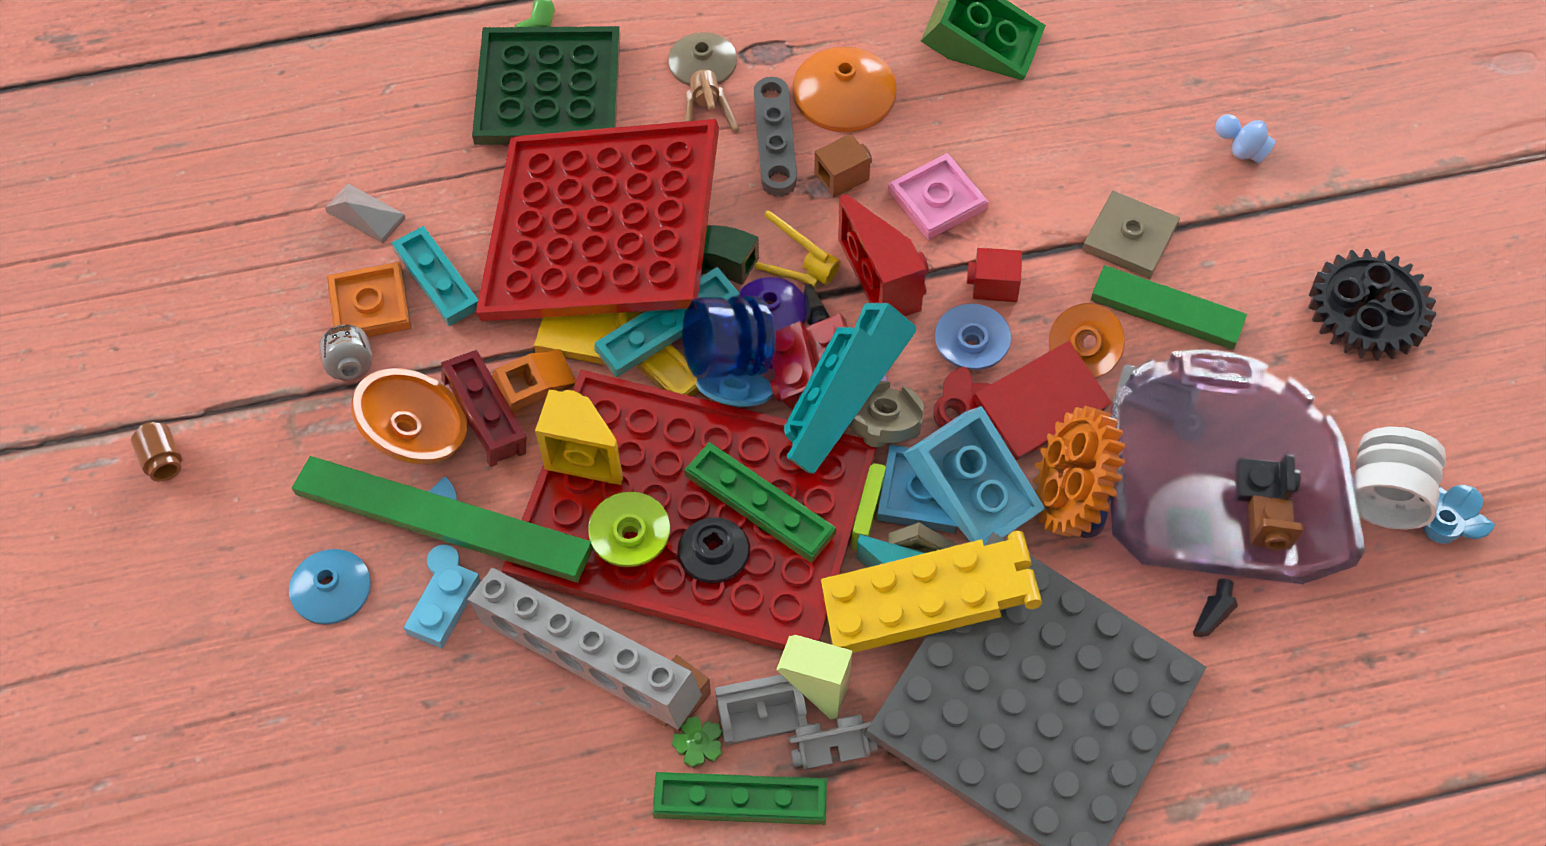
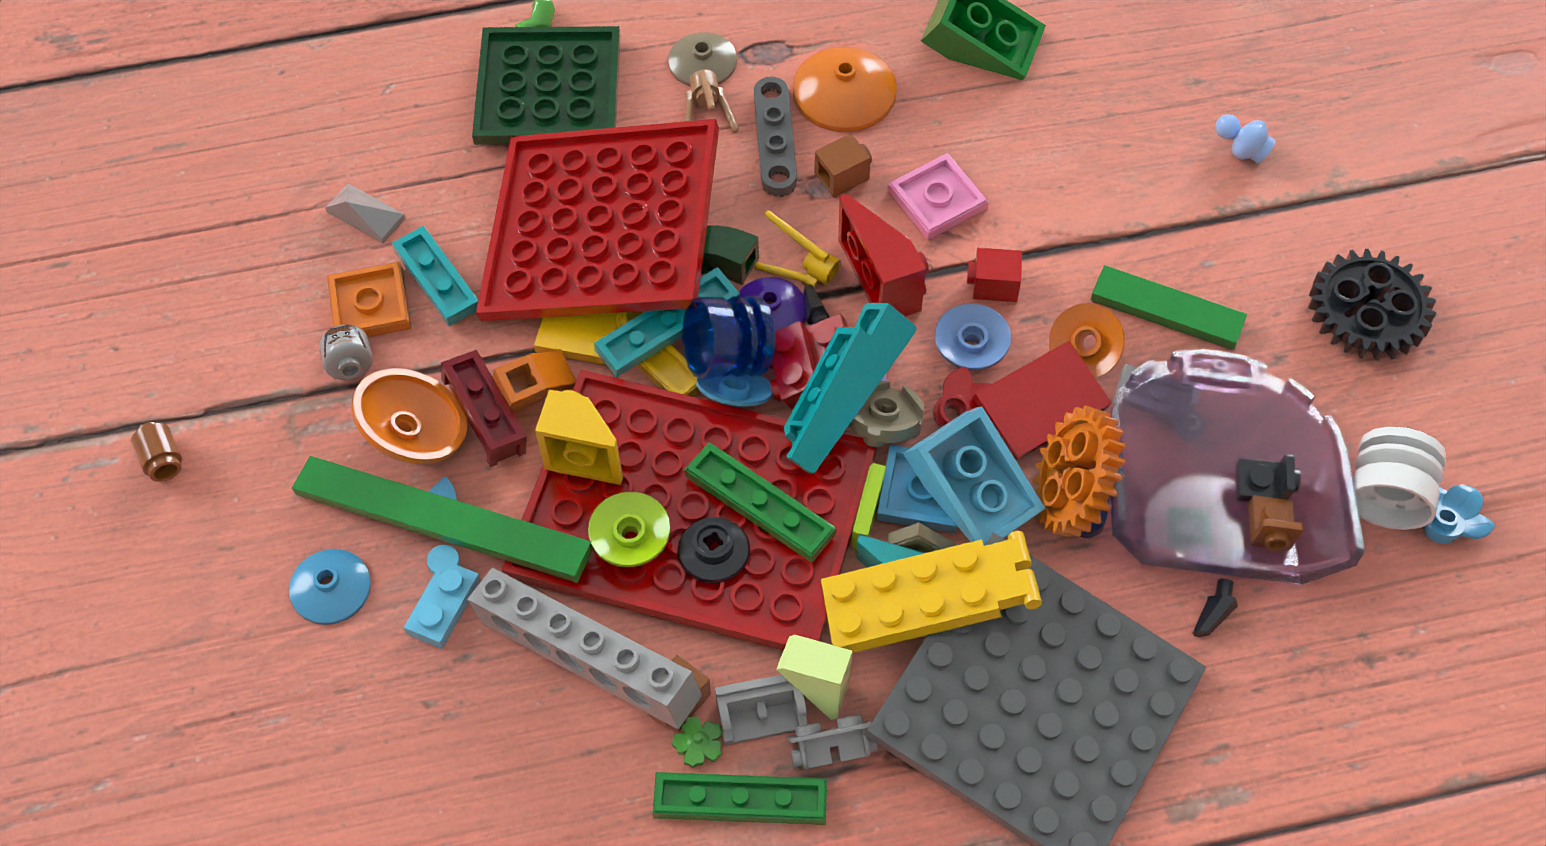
dark tan plate [1082,190,1180,278] -> none

